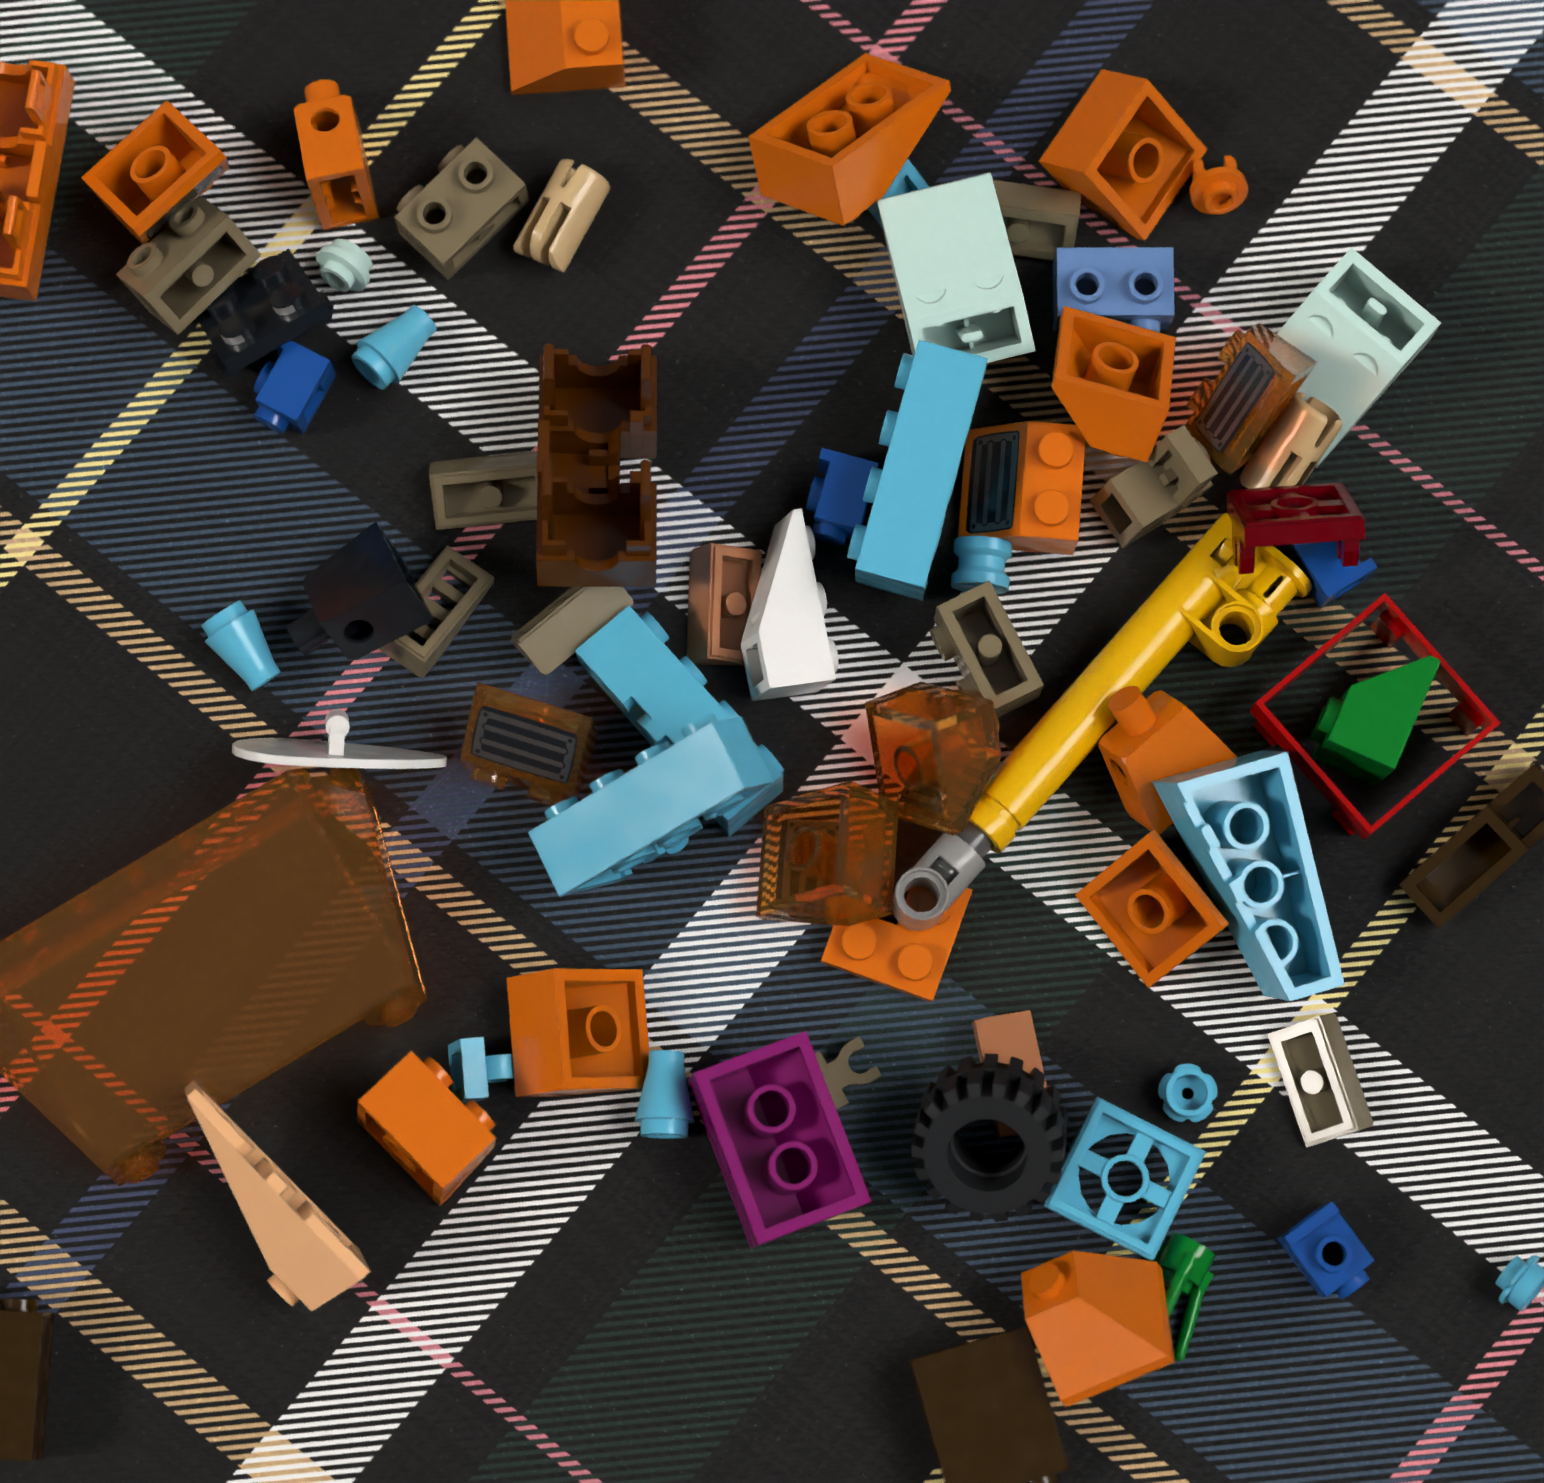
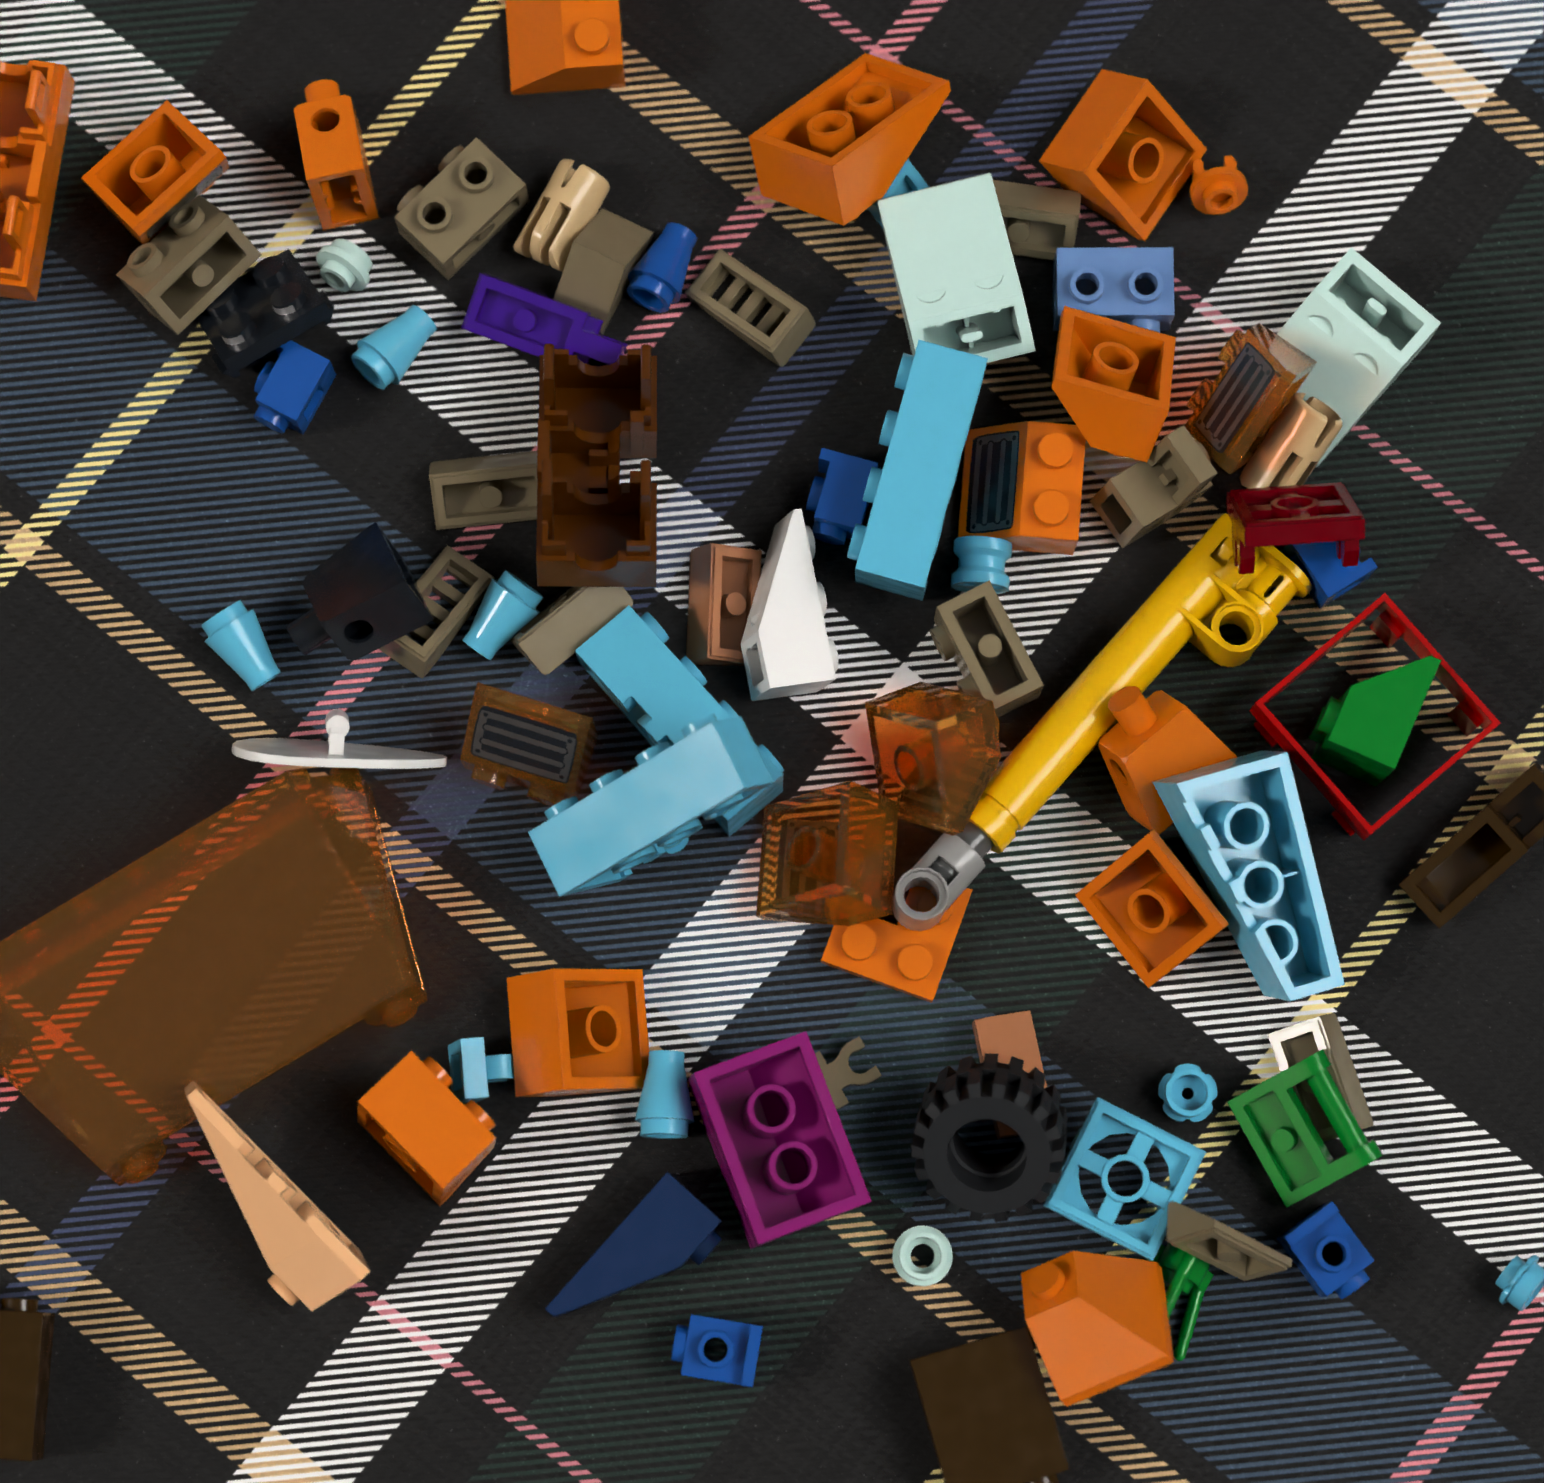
none -> dark purple hinge [461,273,628,365]
none -> medium azure cone [462,570,543,660]
none -> dark blue slope [545,1172,722,1317]
none -> dark tan slope [554,208,654,334]
none -> blue cone [627,222,697,312]
none -> blue brick [671,1314,763,1387]
none -> dark tan slope [685,249,816,367]
none -> light aqua plate [892,1226,953,1286]
none -> dark tan slope [1167,1201,1292,1281]
none -> green plate [1227,1049,1383,1208]

